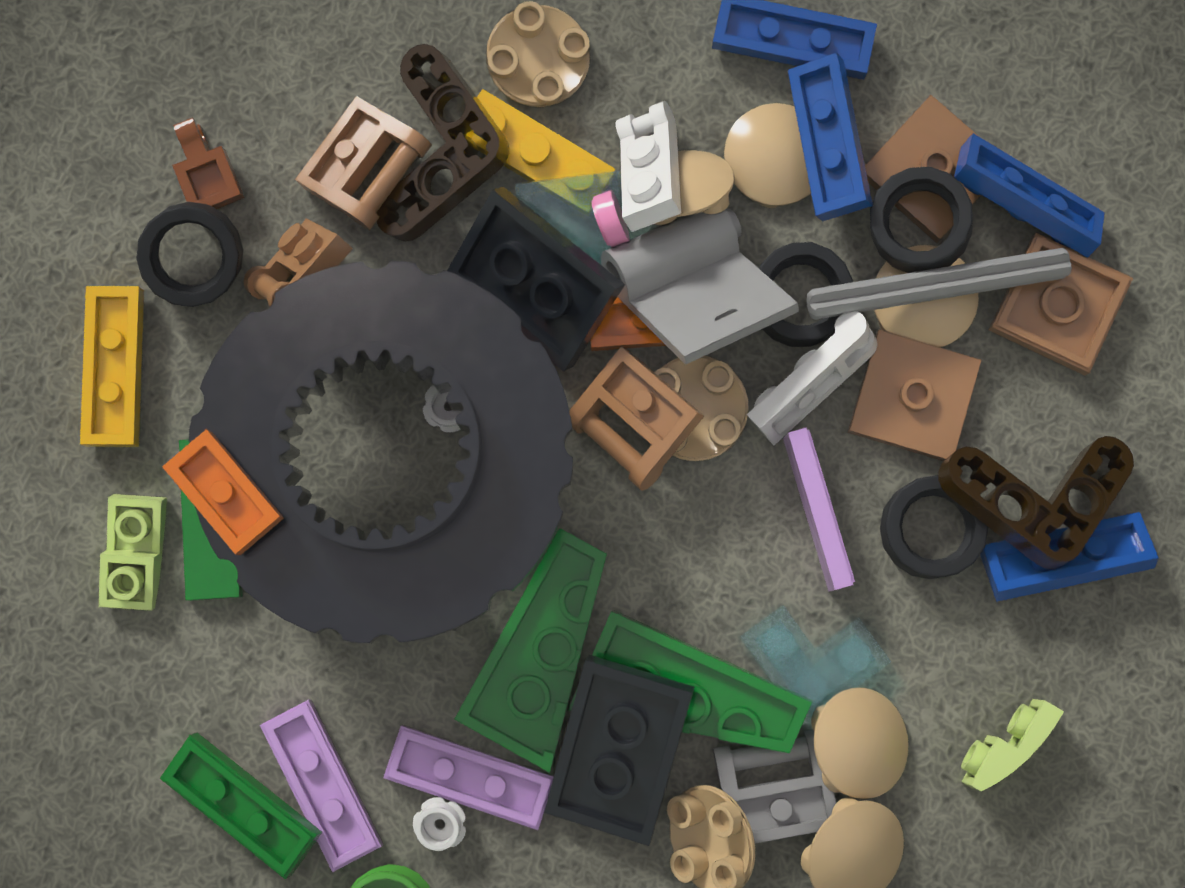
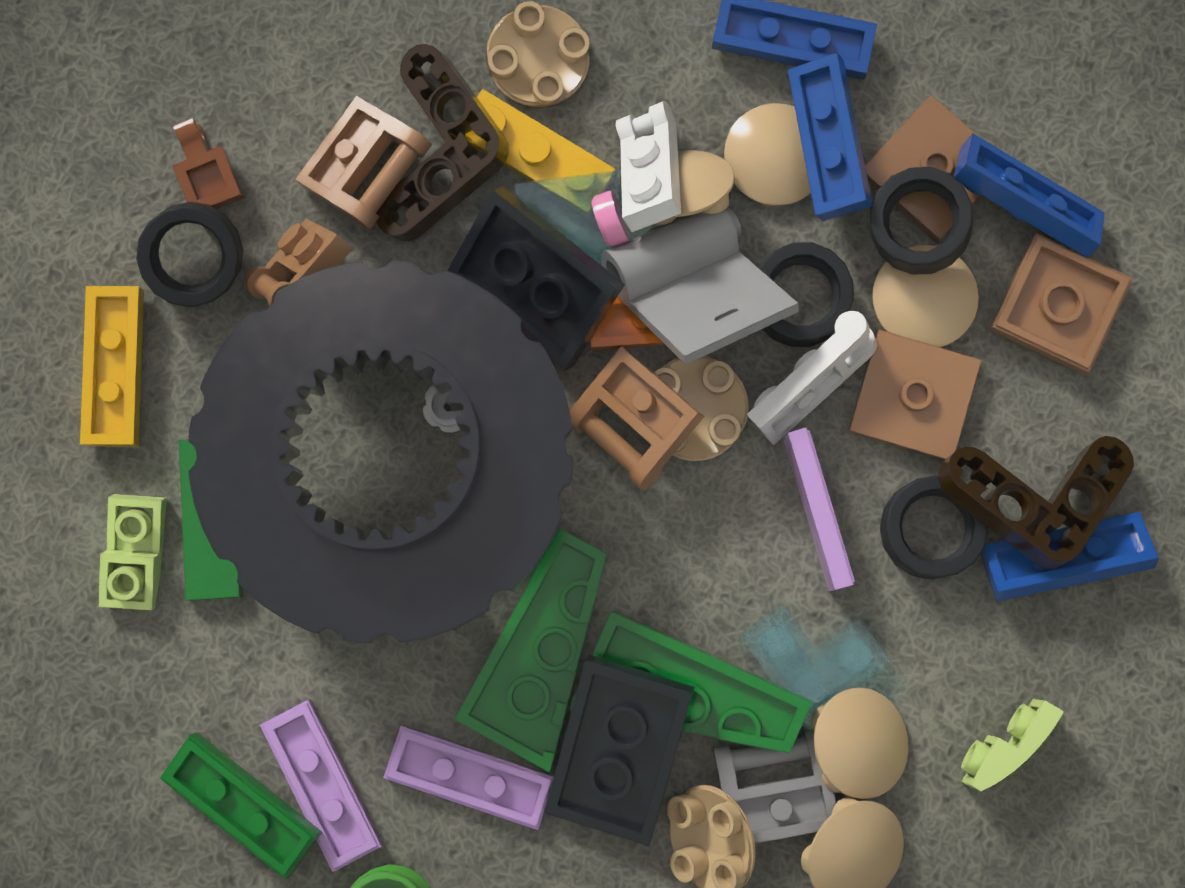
orange plate [162,429,284,555] -> none
white plate [413,797,466,851] -> none
light grey axle [806,248,1072,320] -> none

